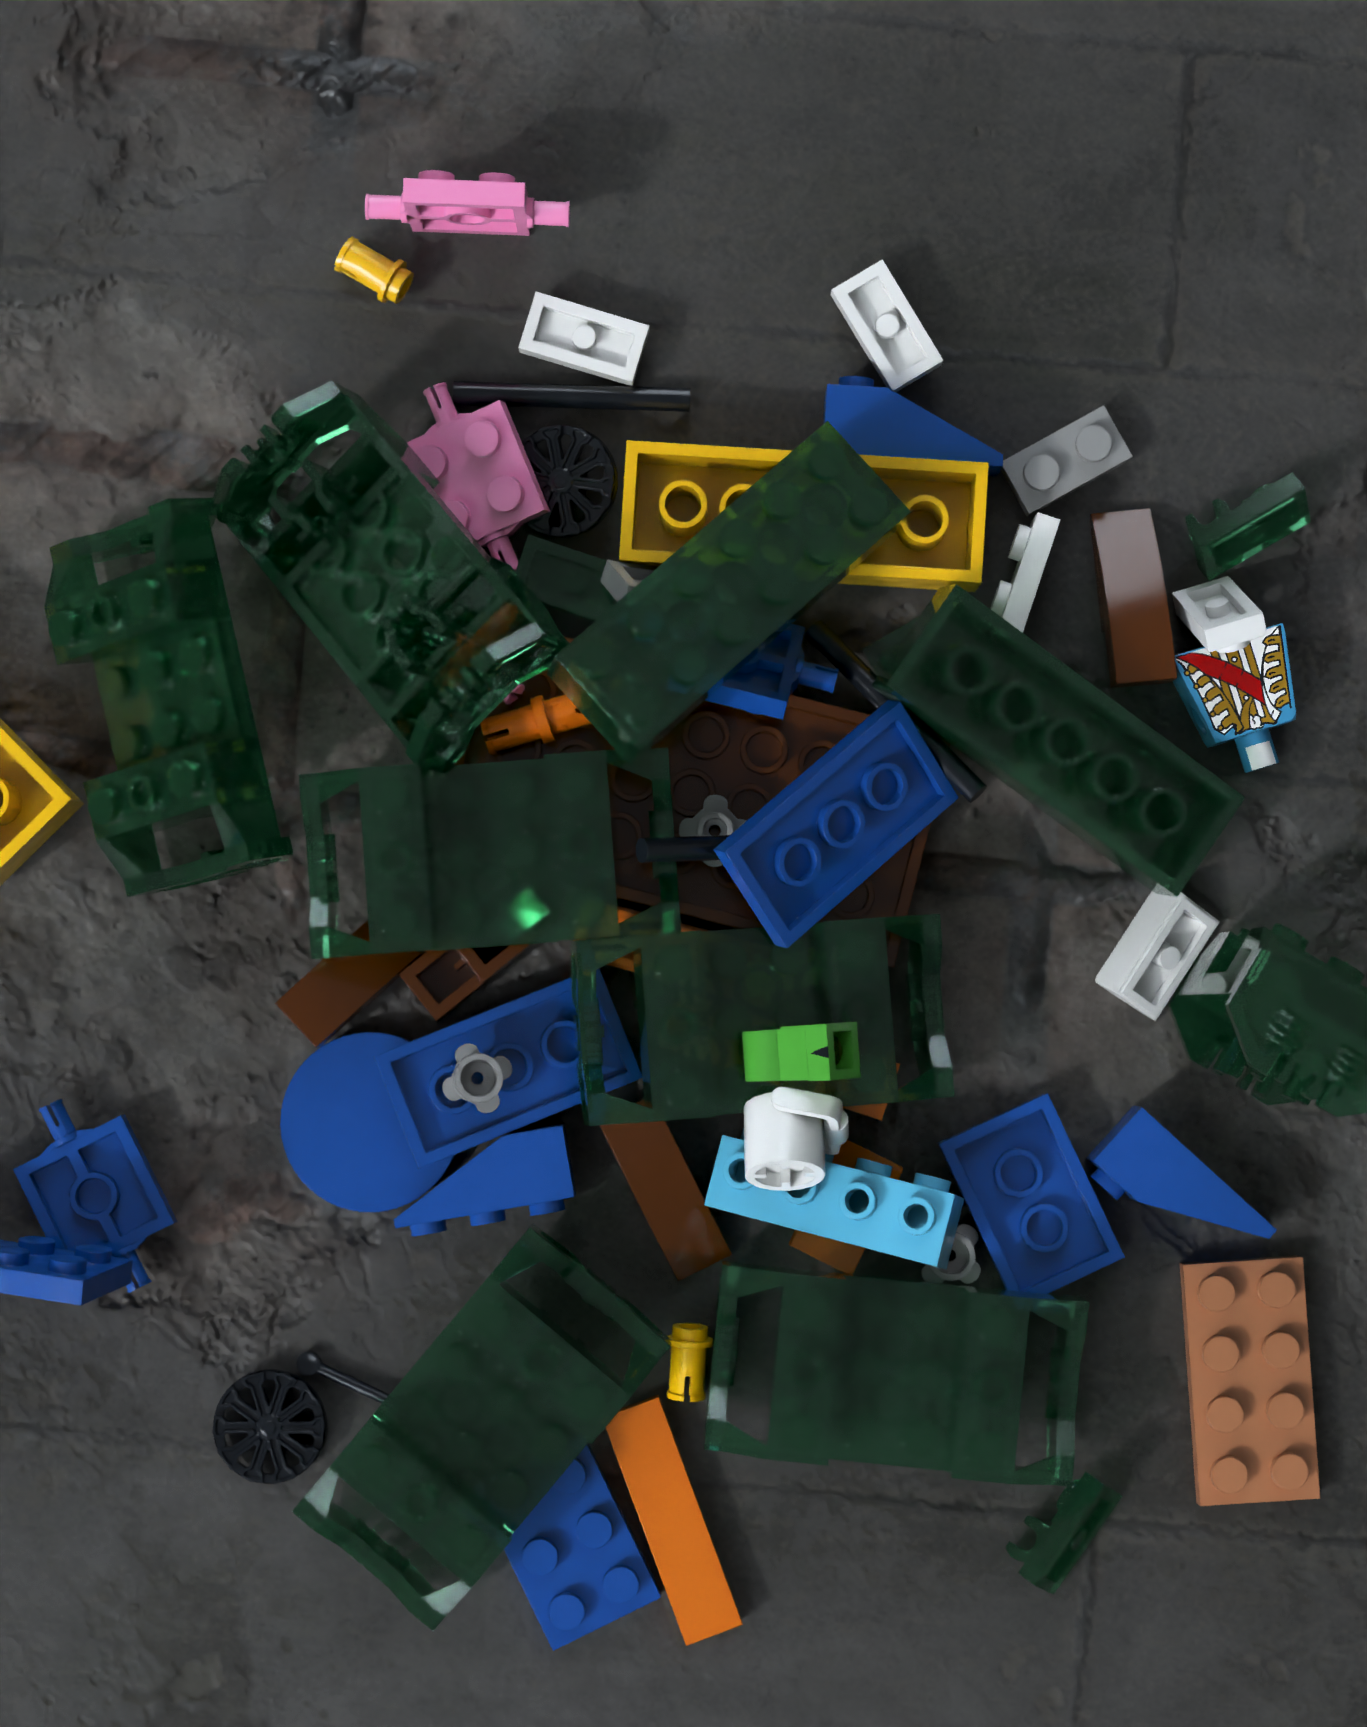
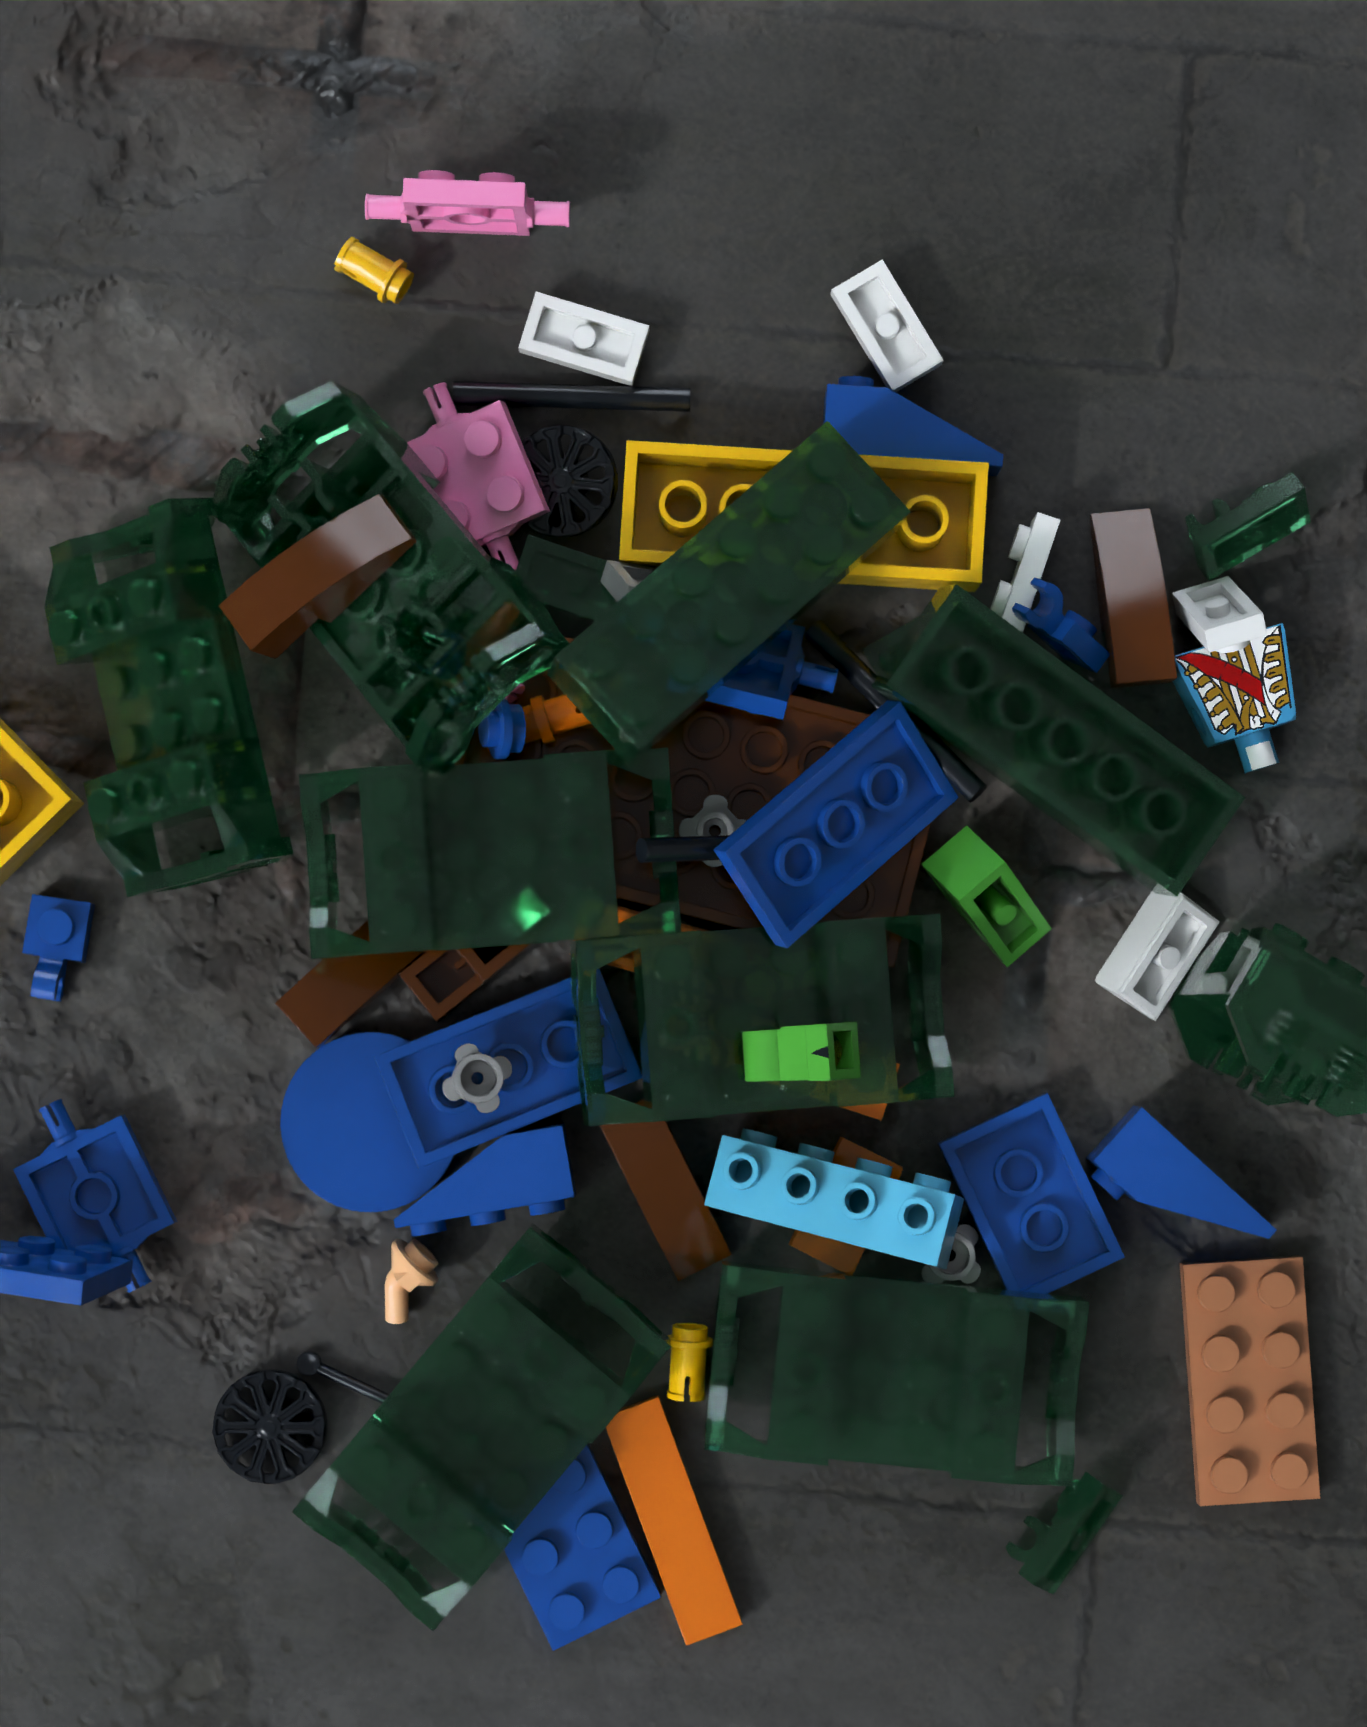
white piece [744,1087,849,1191] -> none
light grey plate [1000,405,1133,517] -> none
none -> blue plate [22,894,95,1002]
none -> reddish brown slope [218,494,417,659]
none -> light nougat plate [385,1239,438,1324]
none -> blue plate [478,698,526,759]
none -> bright green slope [921,825,1052,967]
none -> blue plate [1012,577,1110,673]

